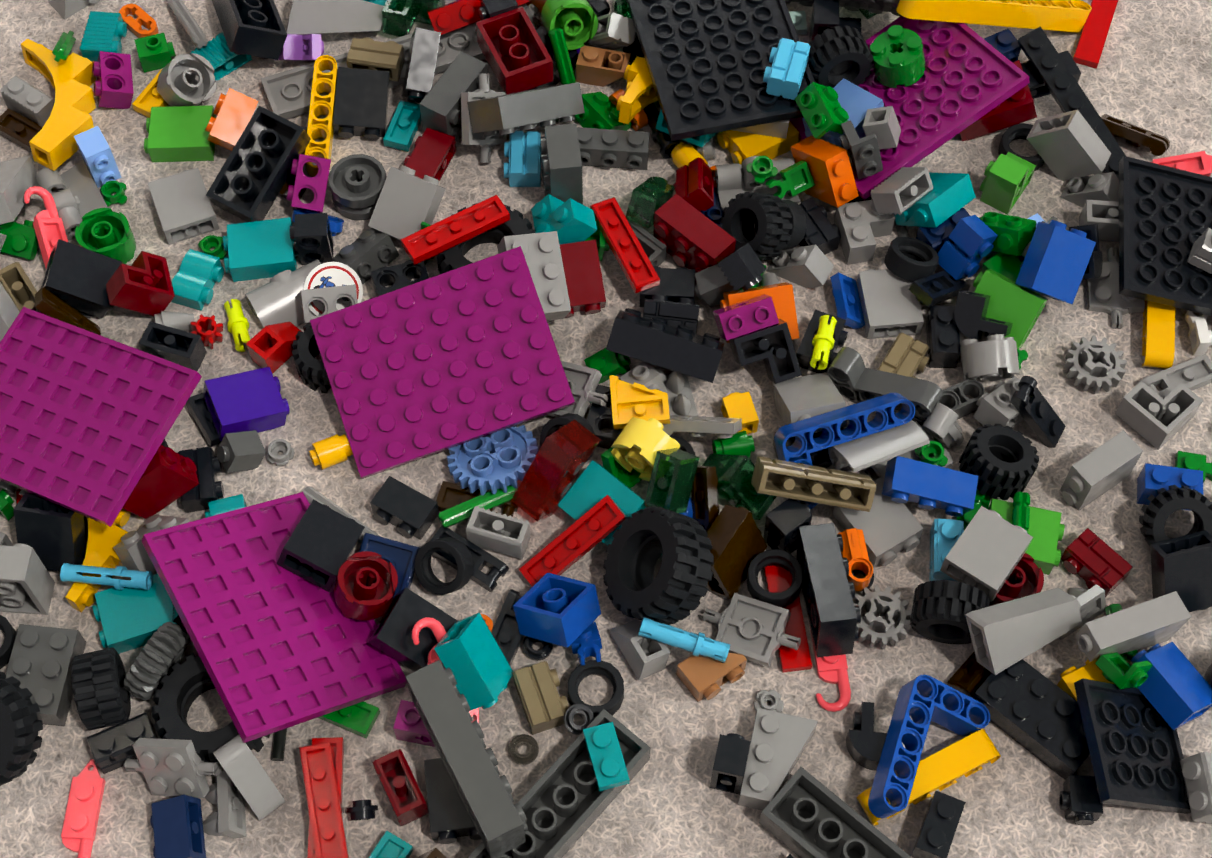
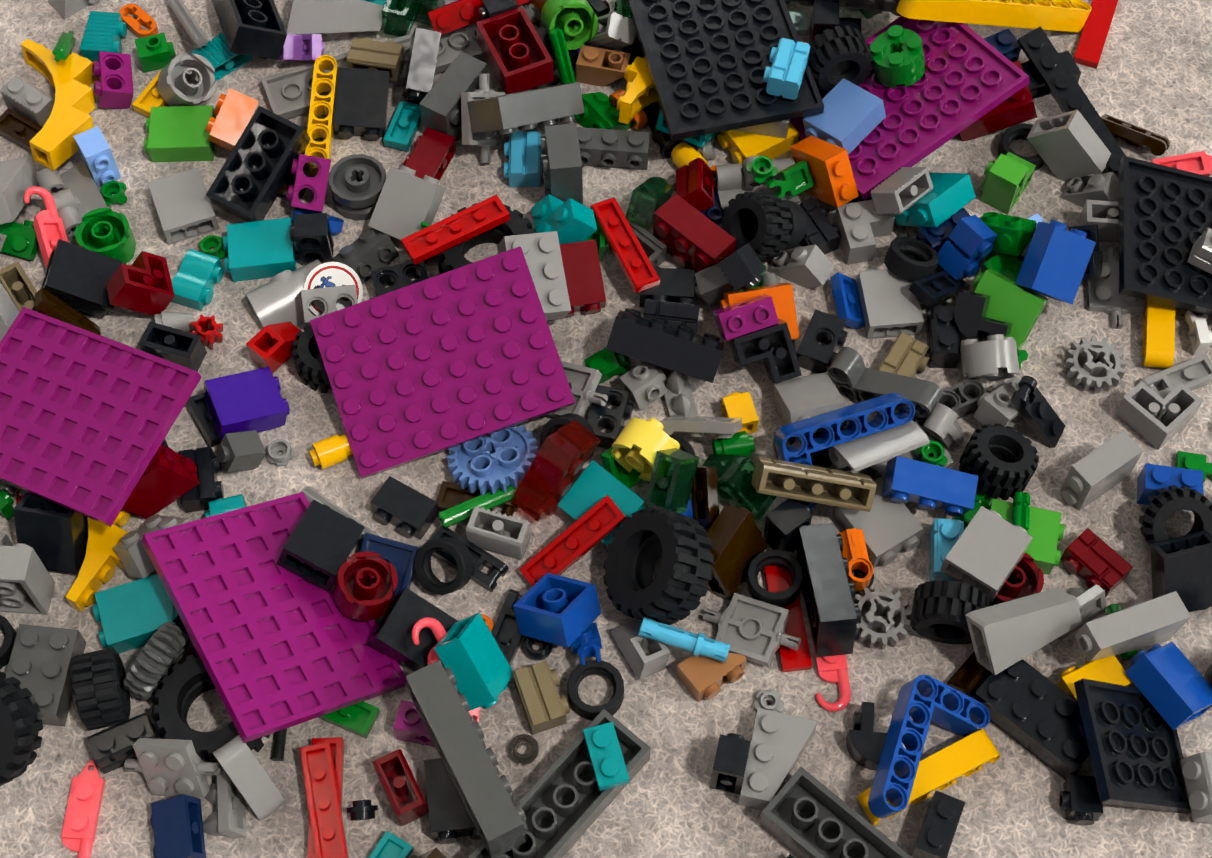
medium azure pin [60,563,153,590] -> none
neon yellow pin [224,299,251,352] -> none
black plate [563,704,594,735] -> none
yellow wing [609,375,670,429] -> none
green bracket [795,82,849,139] -> none
neon yellow pin [810,315,837,370] -> none
dark grey bracket [839,120,883,180] -> none
light grey brick [862,106,901,150] -> none
green bracket [1095,652,1153,689] -> none

